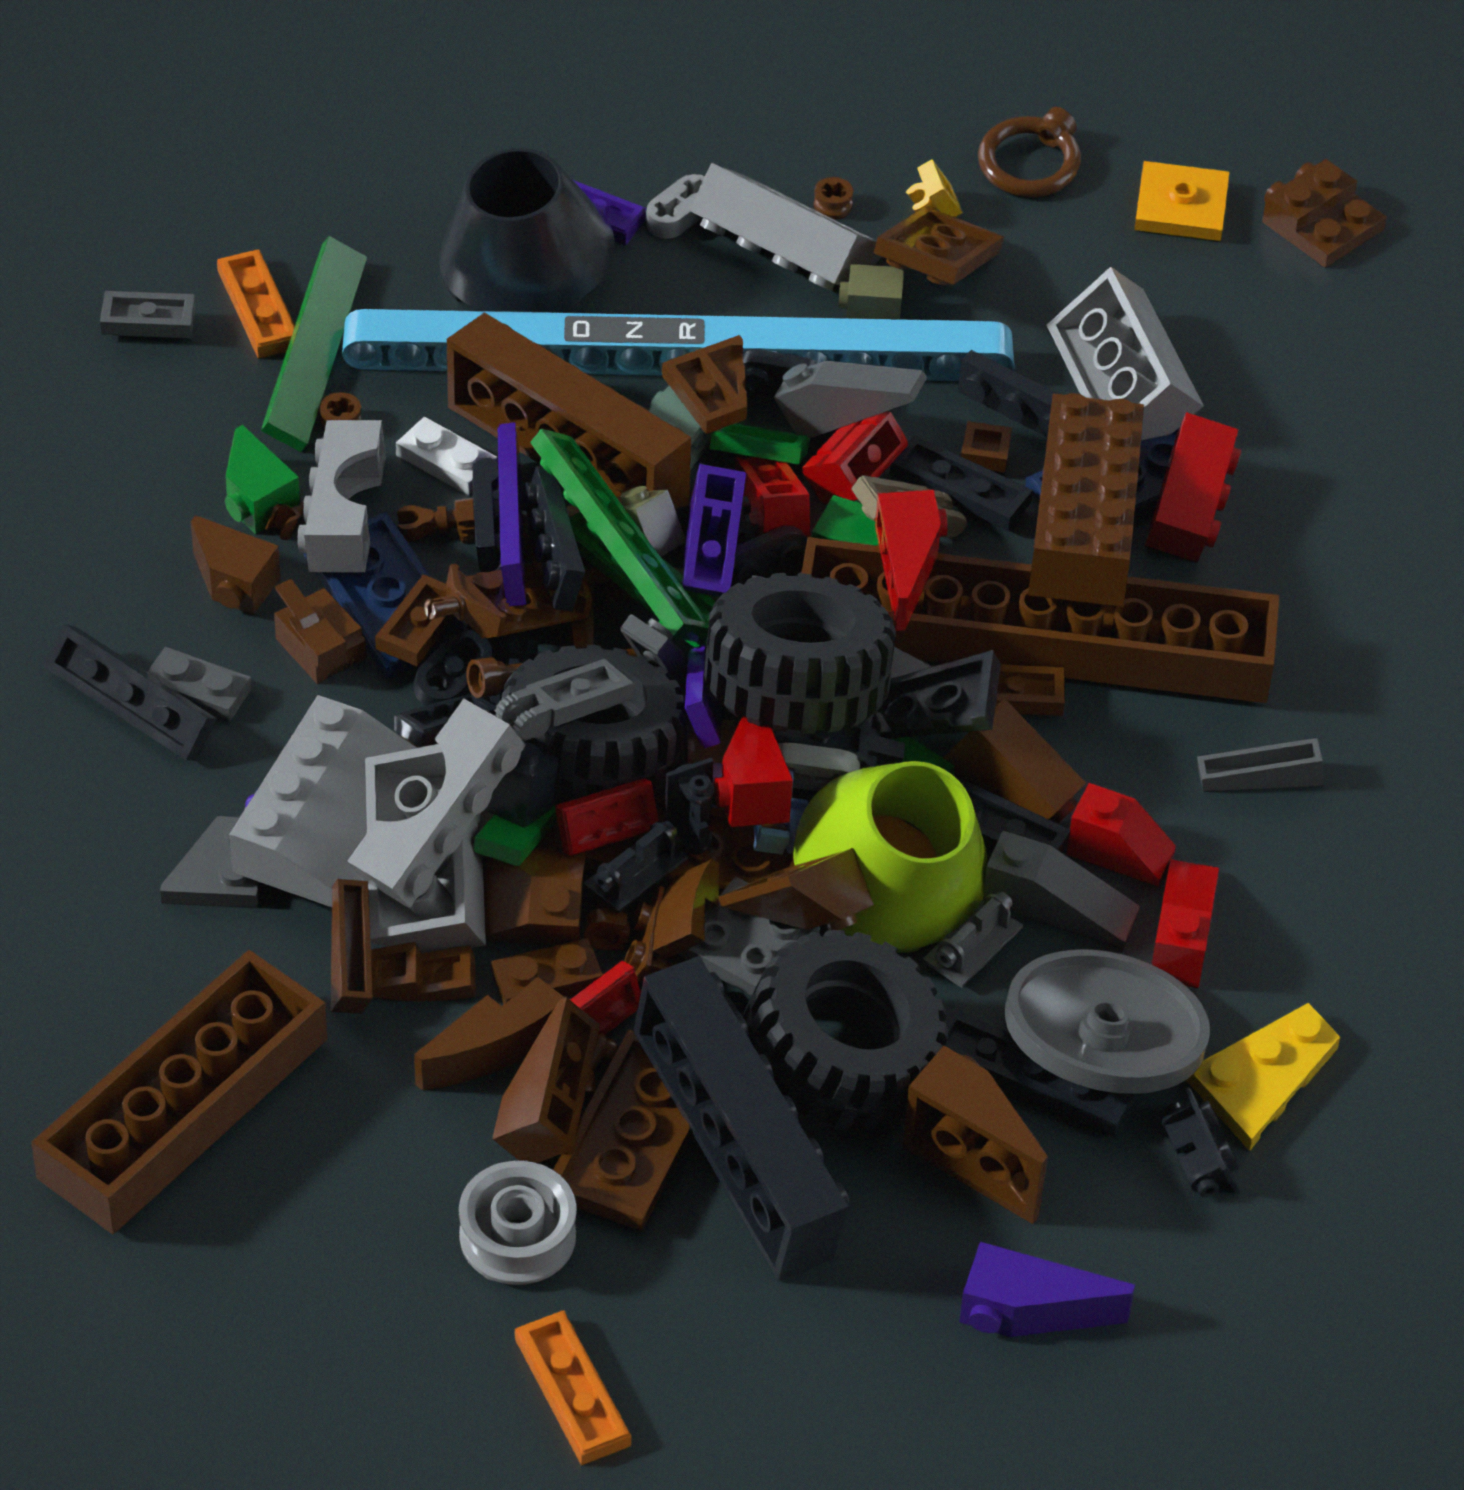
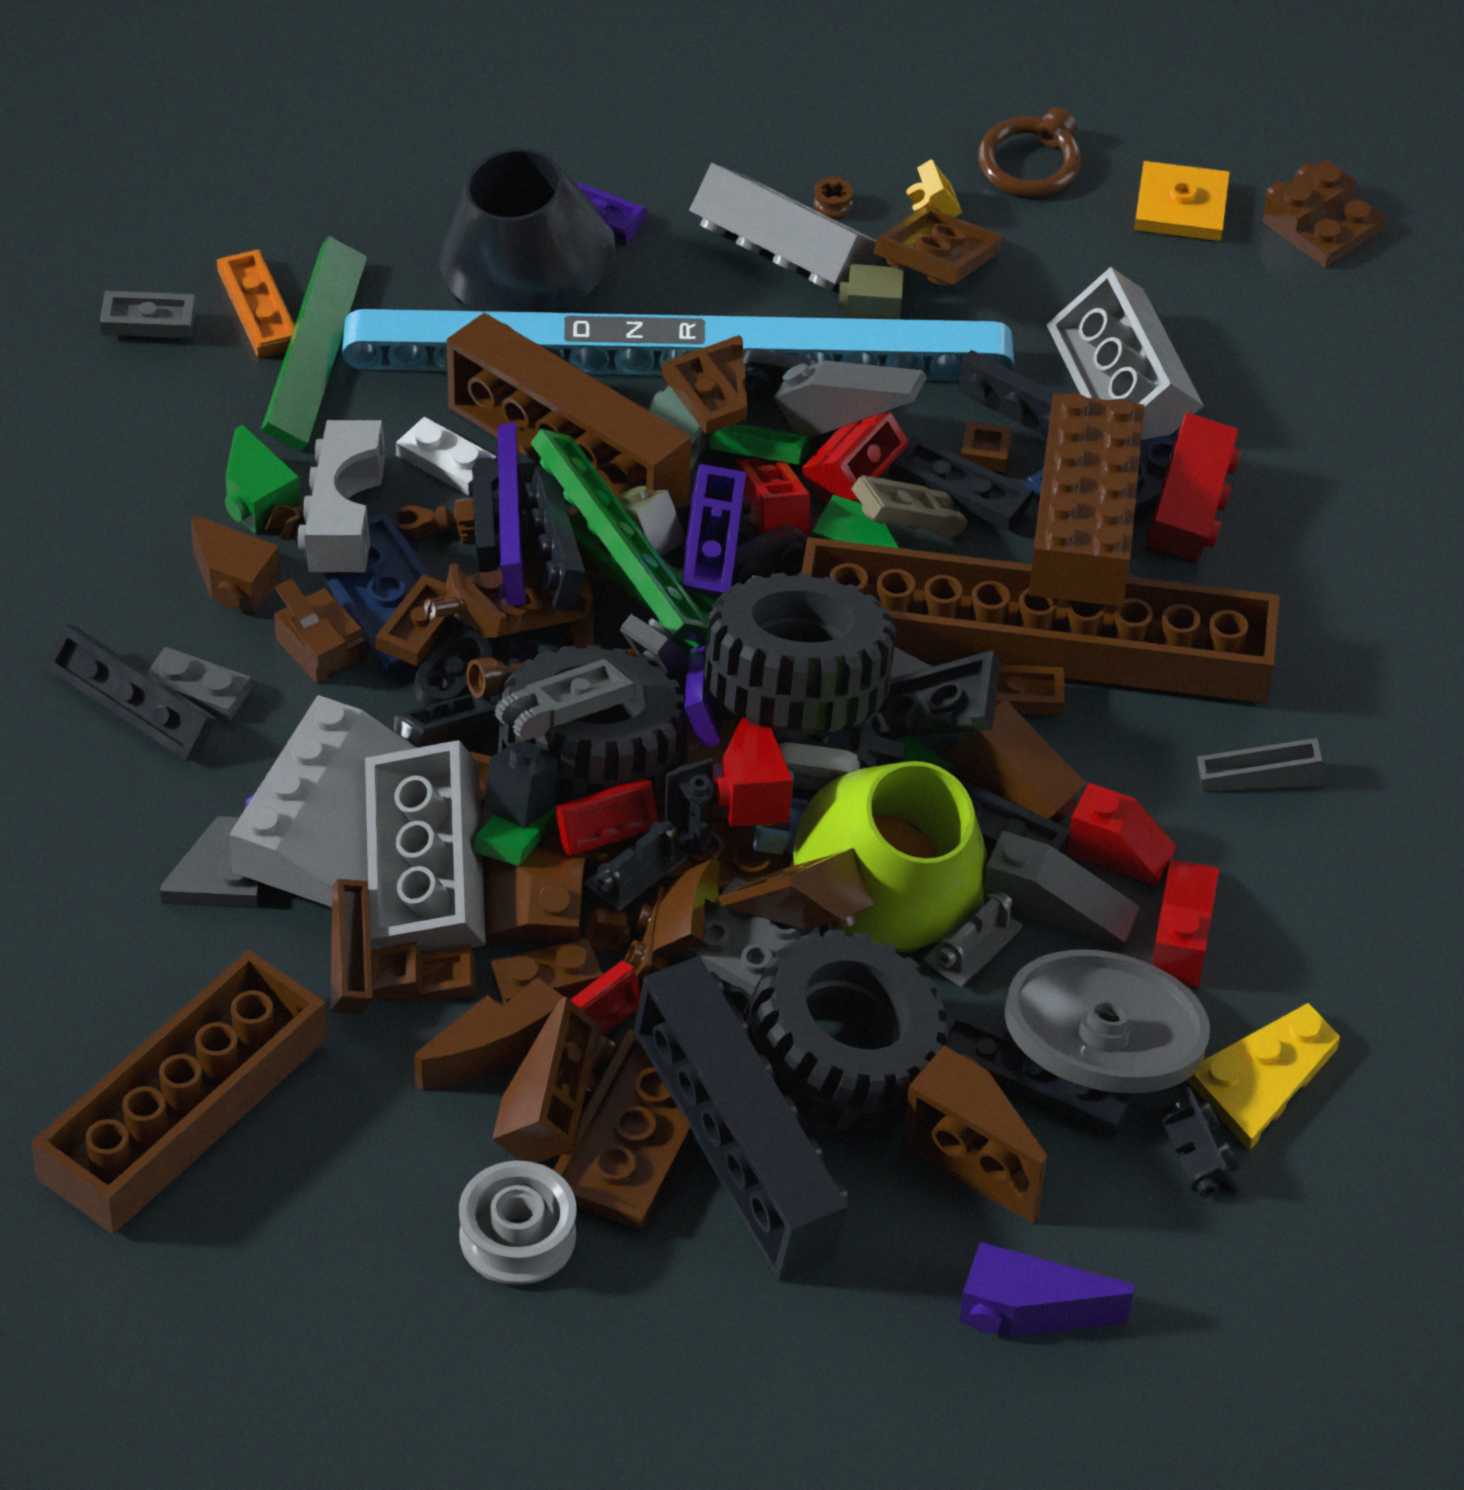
reddish brown bush [320,392,362,431] -> none
light grey arch [347,699,526,908] -> none
orange tile [515,1310,632,1466] -> none
light grey beam [646,174,705,239] -> none
red slope [875,490,948,631] -> none

